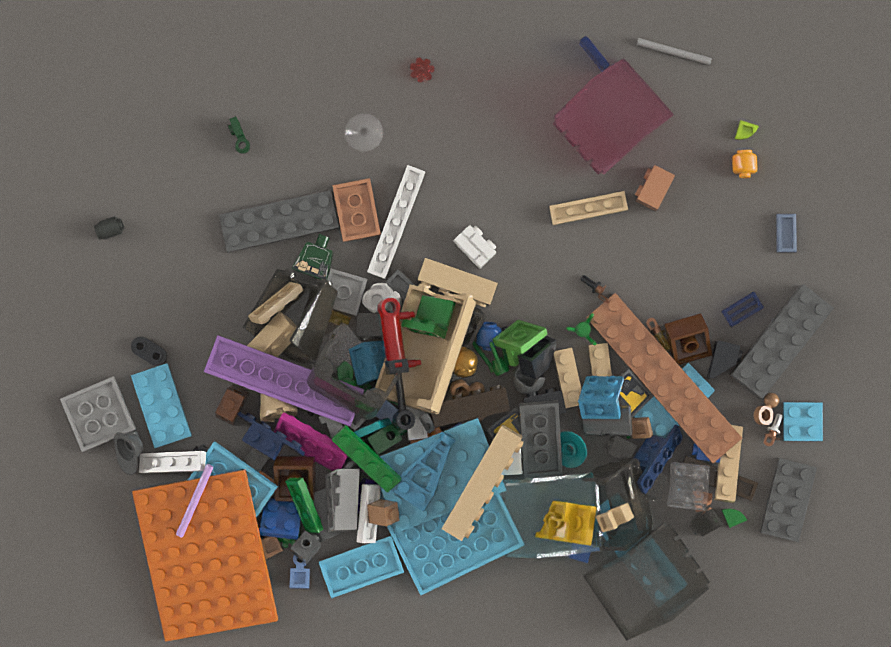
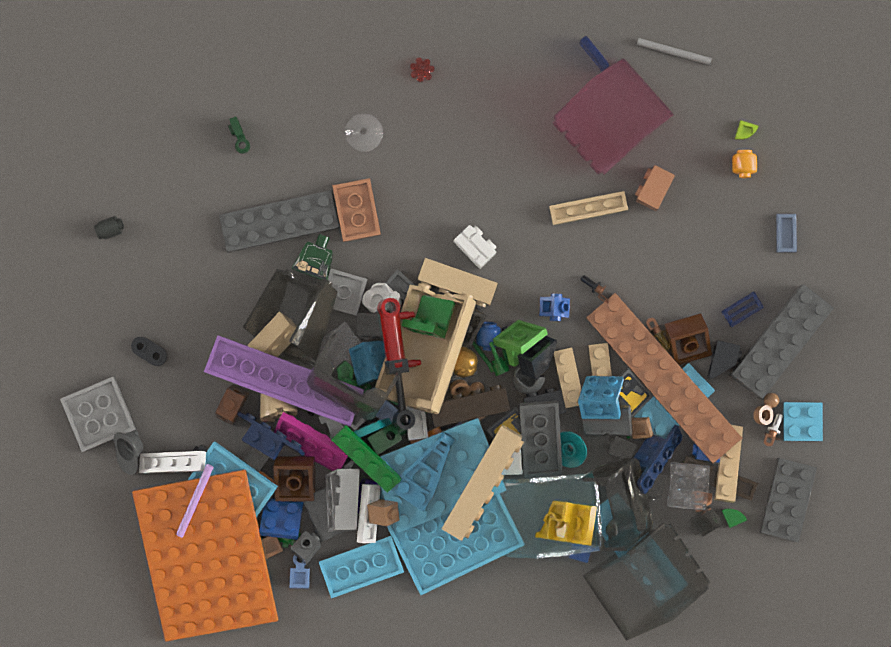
medium azure plate [131,363,192,448] -> none
tan plate [248,282,303,325] -> none
green plate [285,478,323,533] -> none
clear yellow plate [323,308,351,326] -> none
white plate [367,165,425,279] -> none
dark grey tile [419,412,435,434] -> none
green plant [566,313,596,346] -> none
tan leg [596,502,634,532] -> none
none -> blue brick [539,294,570,321]

